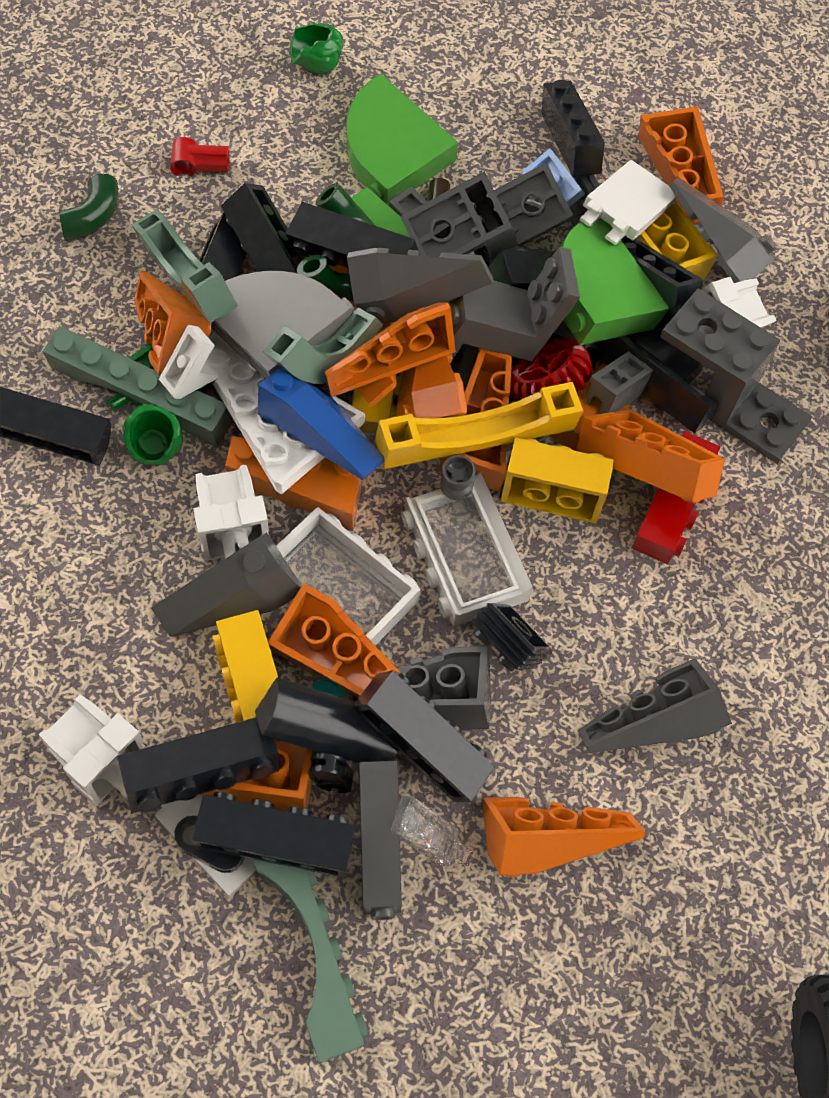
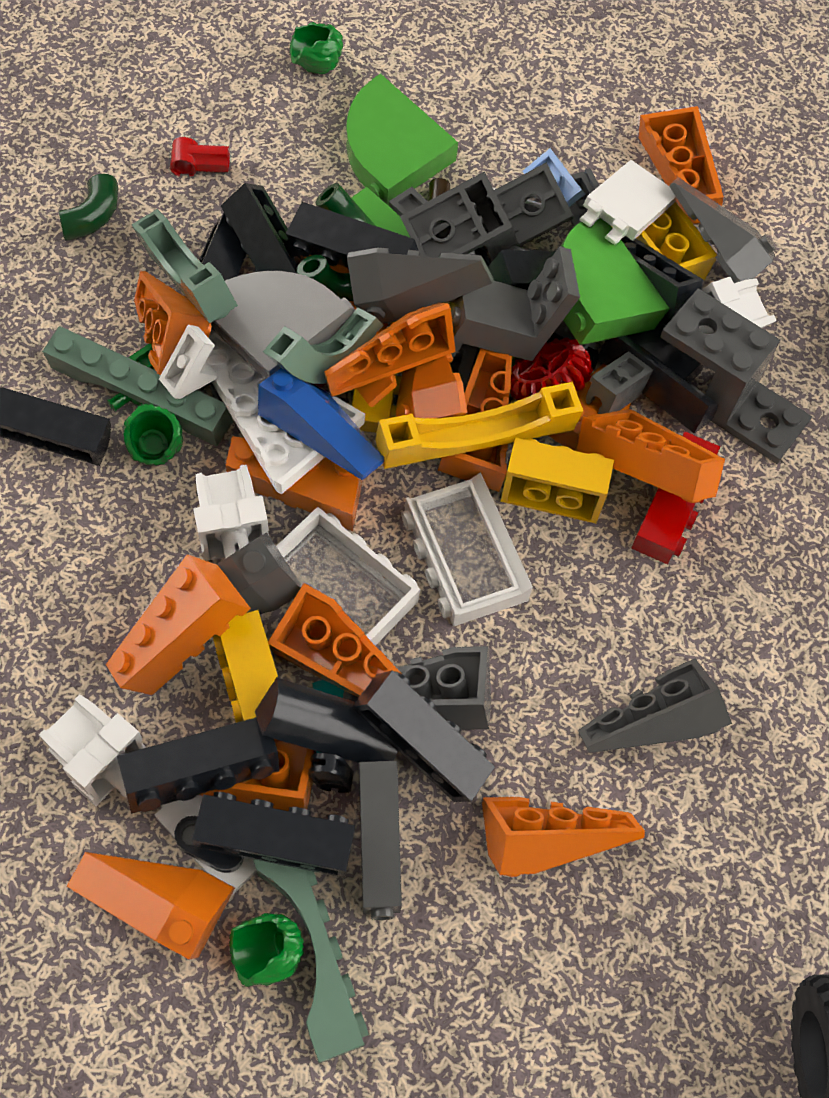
clear hinge [390,796,473,866] -> none
dark grey wheel [440,455,476,500] -> none
black brick [472,603,552,671] -> none
black brick [542,80,605,177] -> none
none -> orange wedge [66,852,235,960]
none -> orange wedge [106,554,251,695]
none -> green hair [229,913,304,987]

